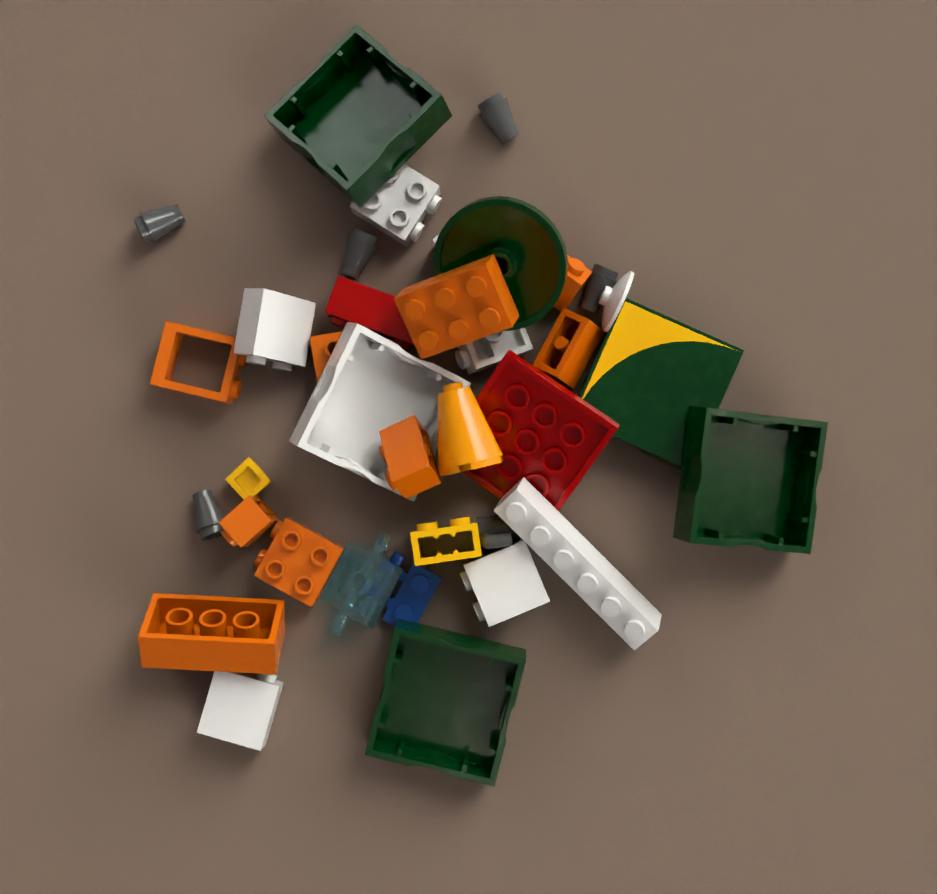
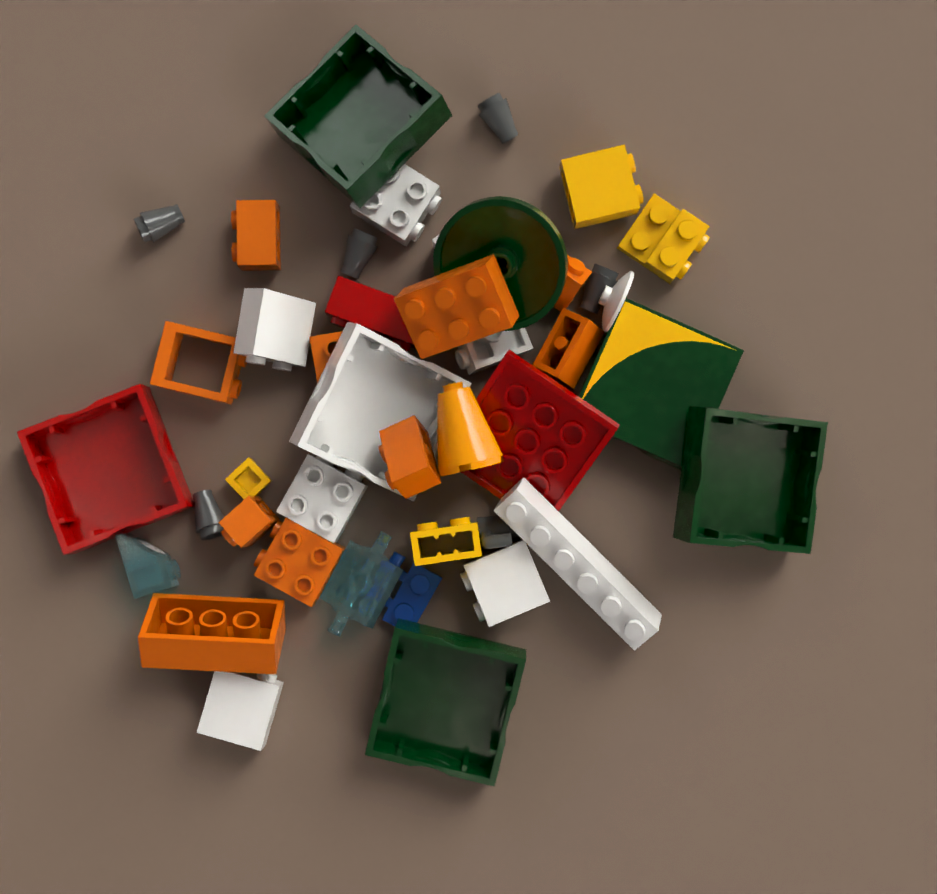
none -> red tile [17,384,194,555]
none -> clear light blue slope [115,533,181,599]
none -> orange brick [231,200,281,271]
none -> white brick [276,454,368,543]
none -> yellow brick [559,144,643,229]
none -> yellow plate [617,193,710,284]

